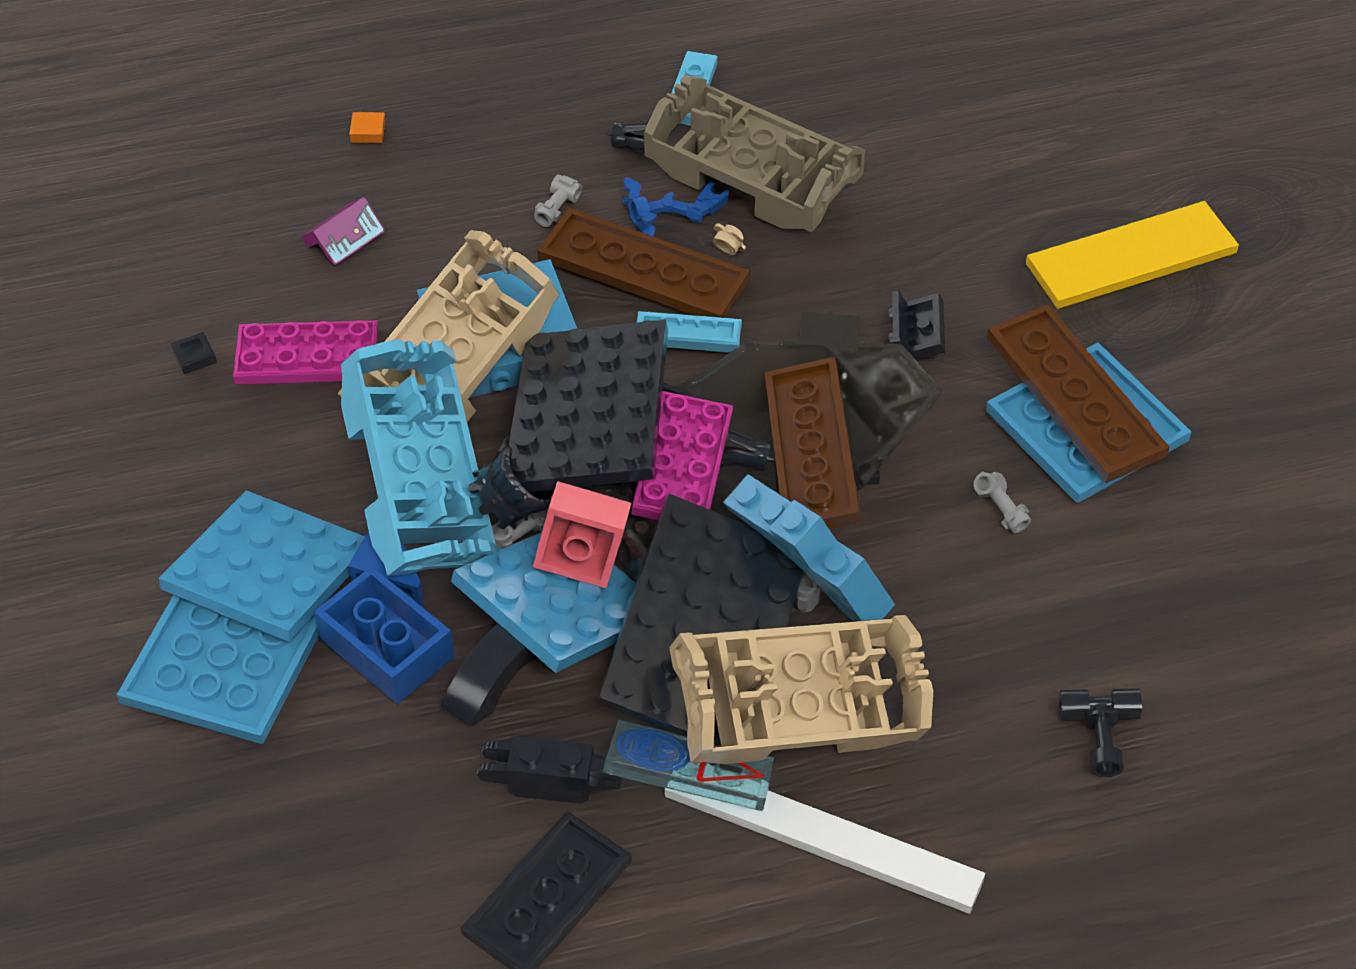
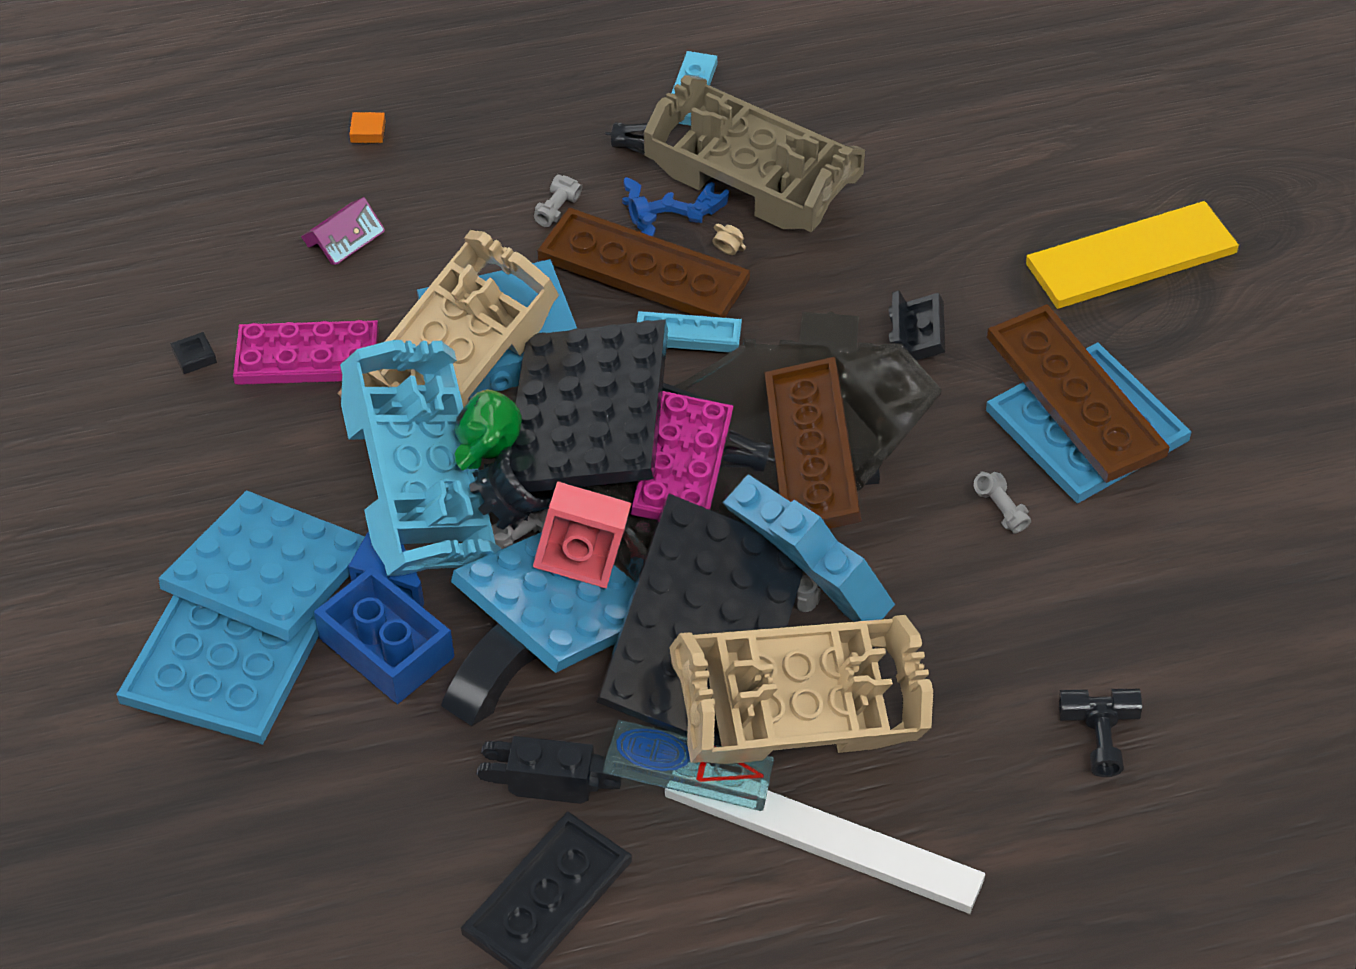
none -> green piece [454,389,522,471]

